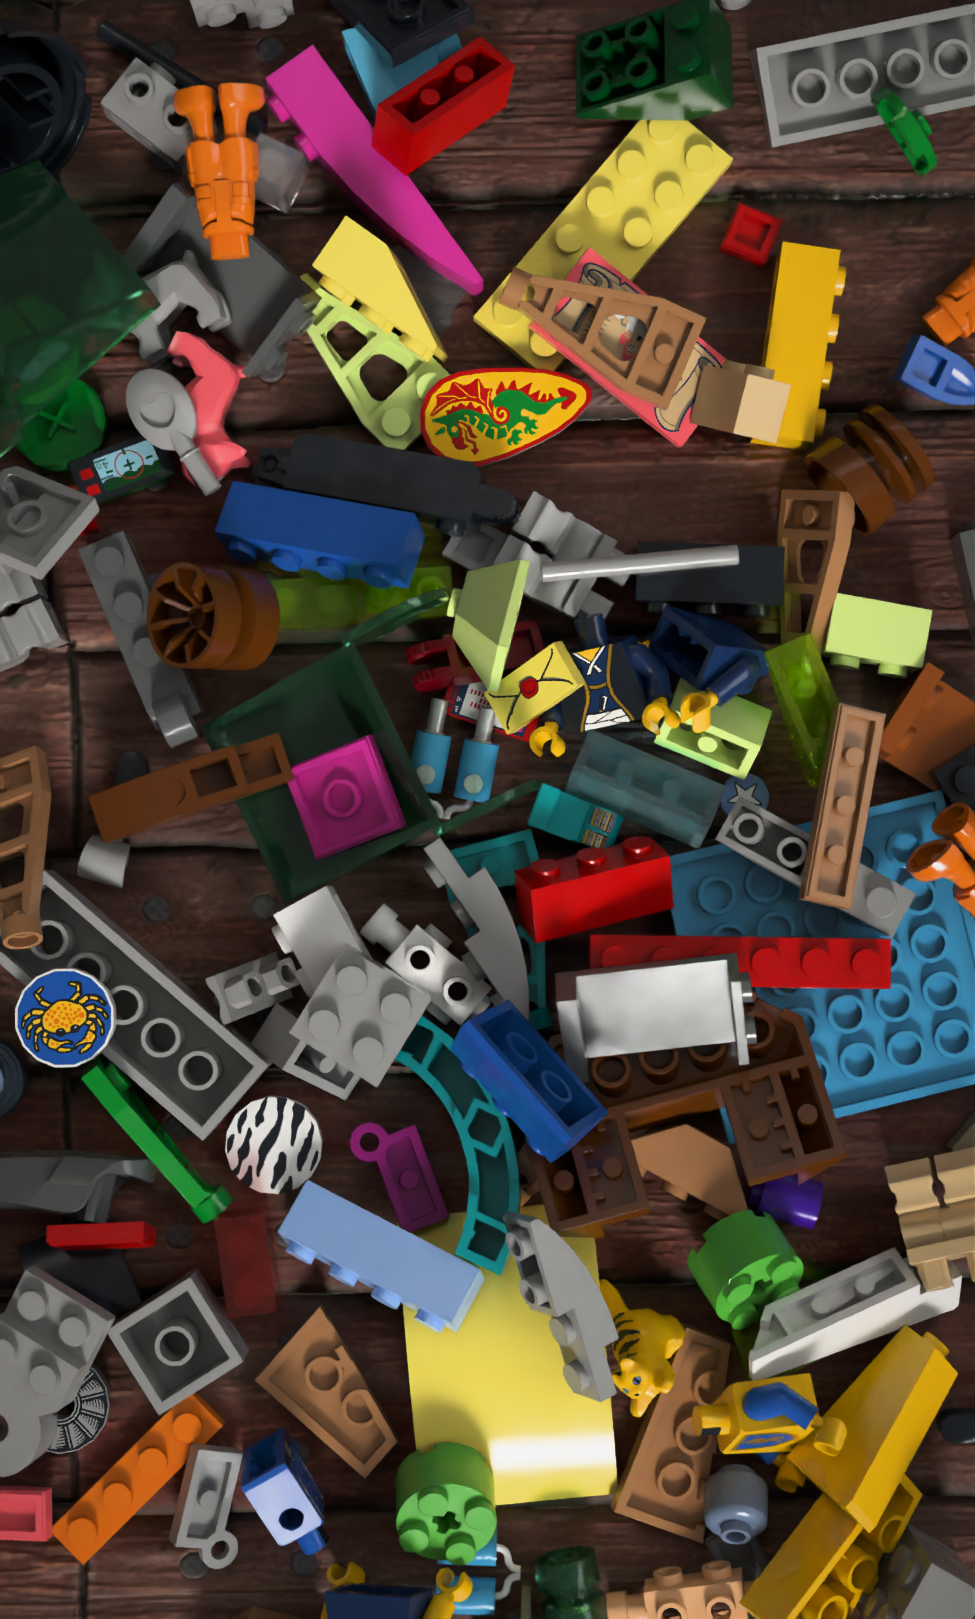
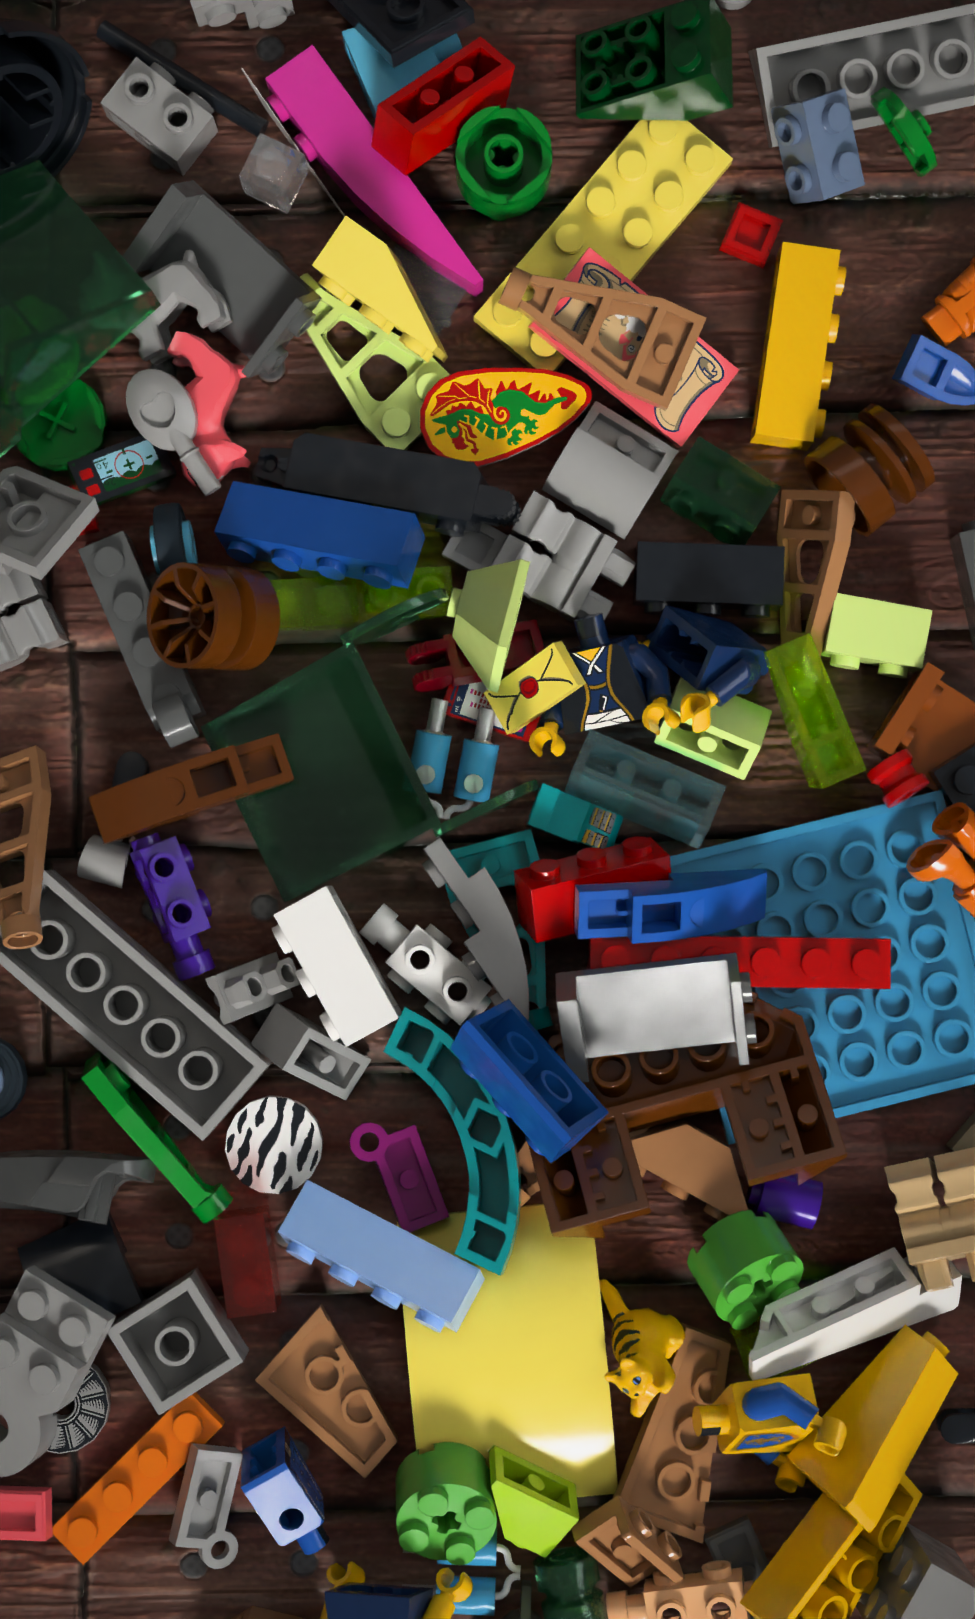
tile [15,968,116,1067] -> none
red tile [46,1221,157,1251] -> none
orange piece [173,83,265,260] -> none
dark pink tile [288,734,407,861] -> none
light grey brick [289,943,433,1088] -> none
light grey slope [503,1212,619,1402] -> none
light grey bar [541,545,739,582] -> none
tan brick [690,360,791,443] -> none
sand blue head [704,1464,768,1545] -> none
light grey slope [715,796,916,938] -> none
medium blue tile [719,773,769,816] -> none
medium nougat tile [798,703,886,909] -> none
none -> dark purple brick [129,832,216,981]
none -> black wheel [150,503,197,574]
none -> white sticker [241,68,345,217]
none -> green brick [455,106,553,221]
none -> lime slope [489,1445,579,1558]
none -> light grey brick [542,401,678,540]
none -> medium nougat bracket [571,1495,684,1588]
none -> blue slope [574,869,767,944]
none -> clear green bracket [660,436,781,545]
none -> sand blue bracket [771,88,865,204]
none -> red wheel [866,749,930,808]

